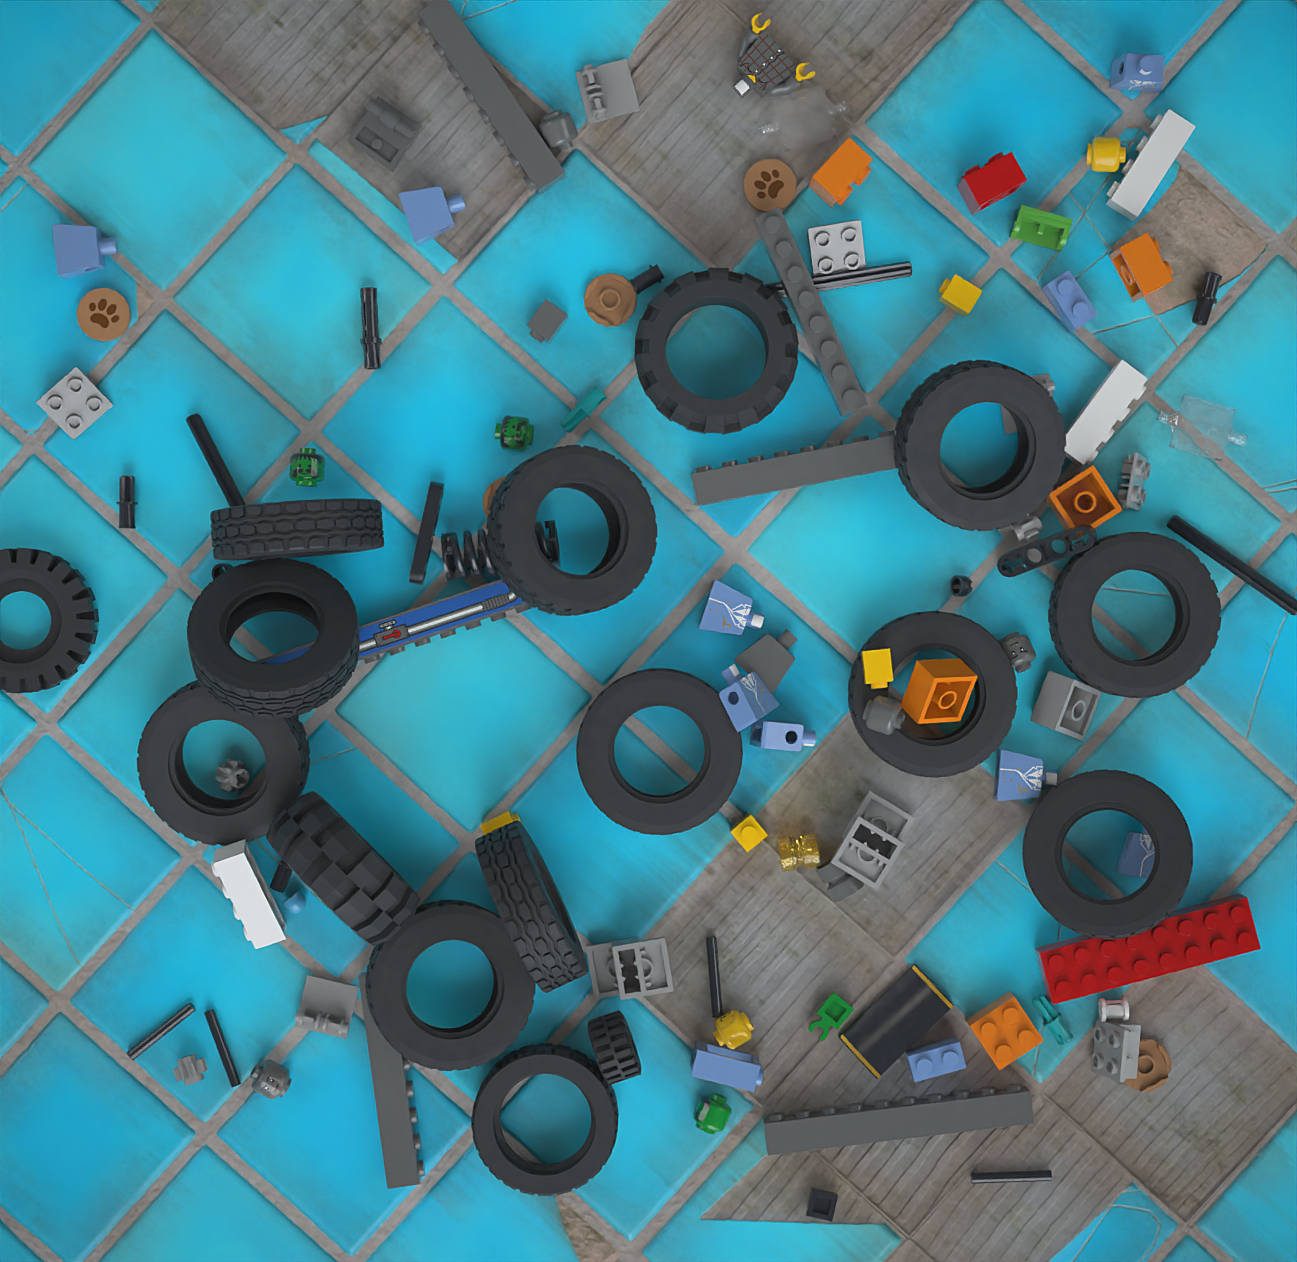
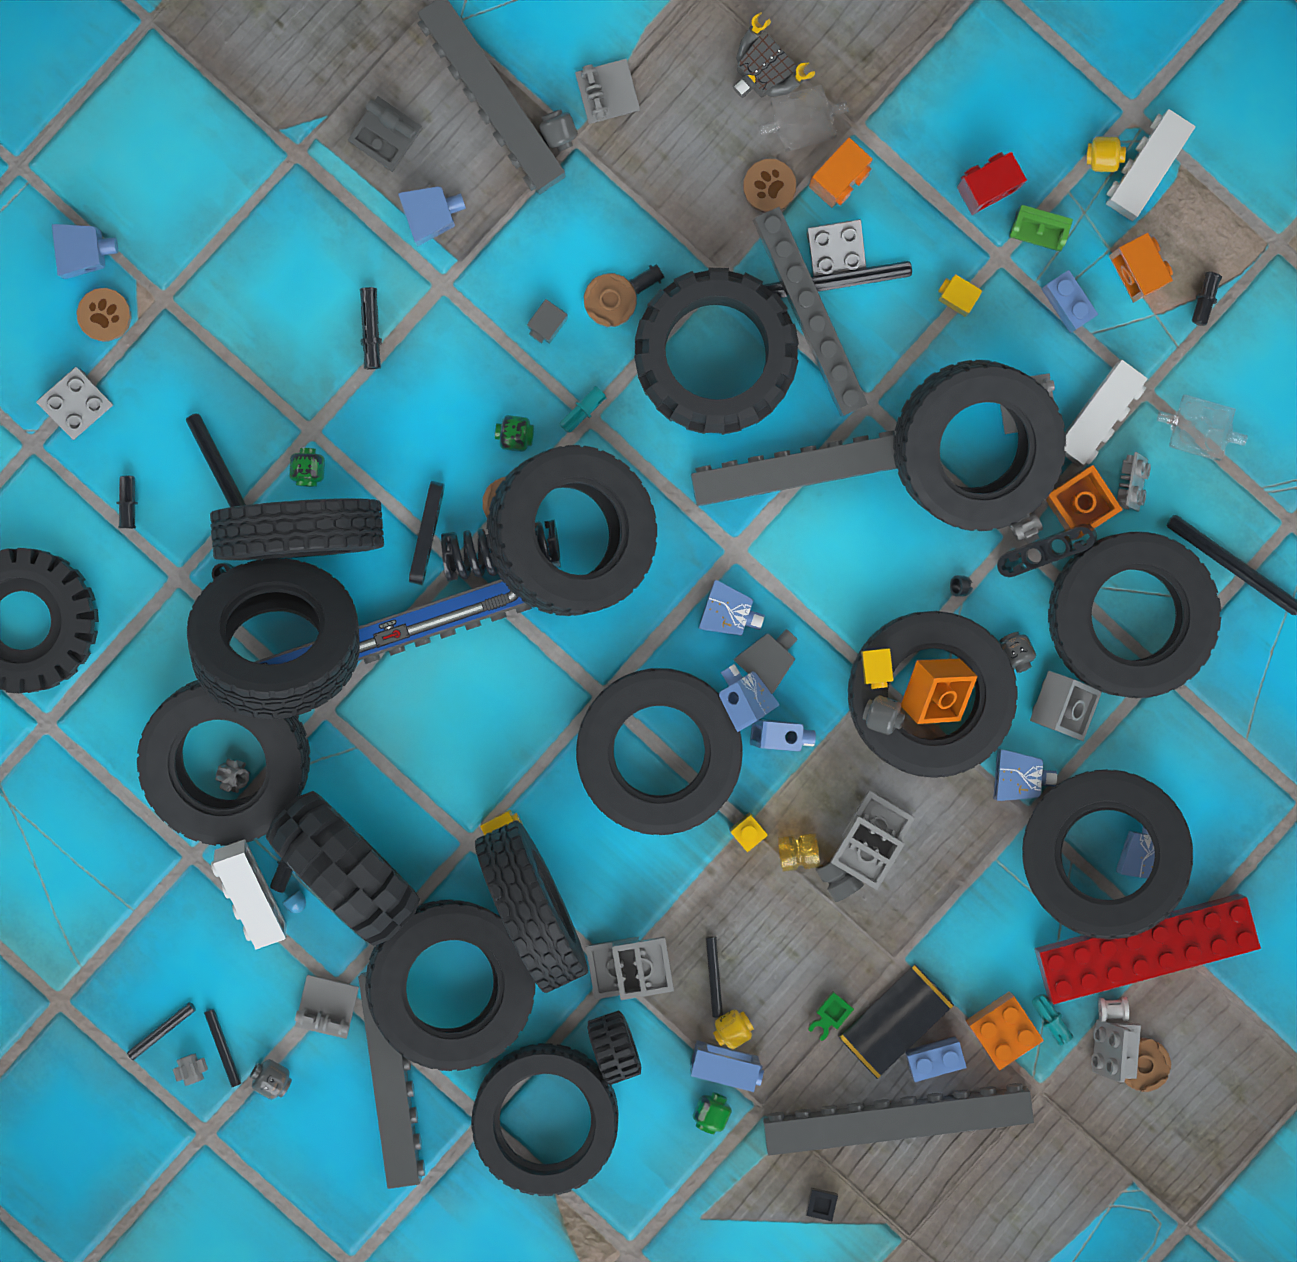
black bar [971,1170,1052,1184] -> none
medium blue torso [1109,53,1164,93] -> none

